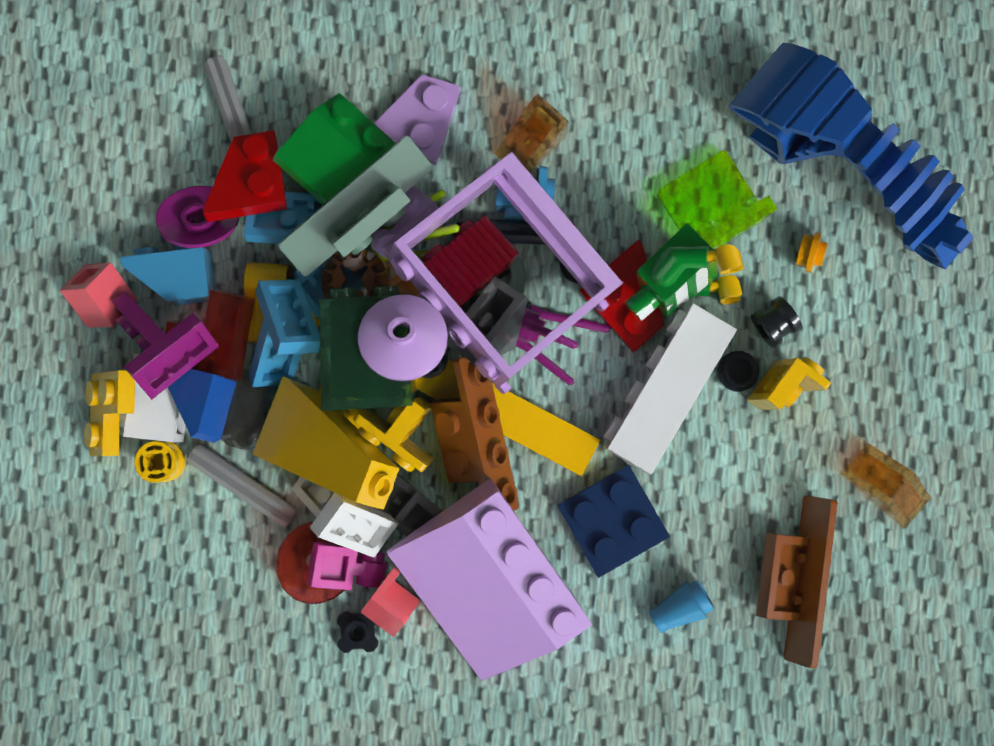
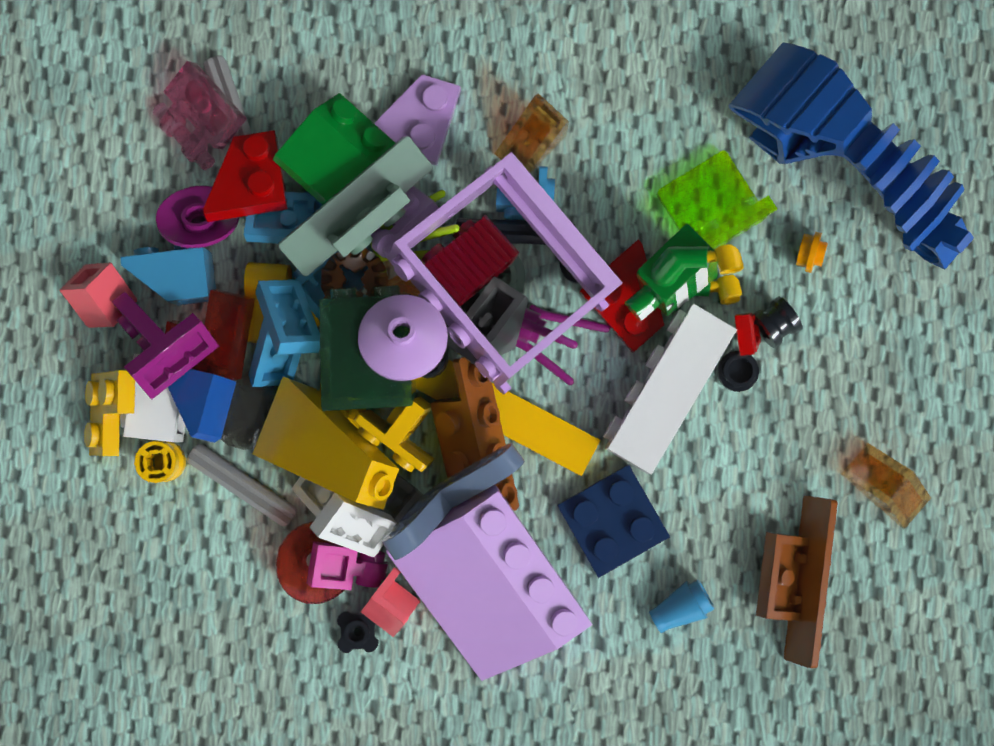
yellow bracket [747,357,831,410] -> none
none -> clear pink plate [152,61,247,170]
none -> sand blue beam [382,443,525,560]
none -> red tile [735,313,761,356]

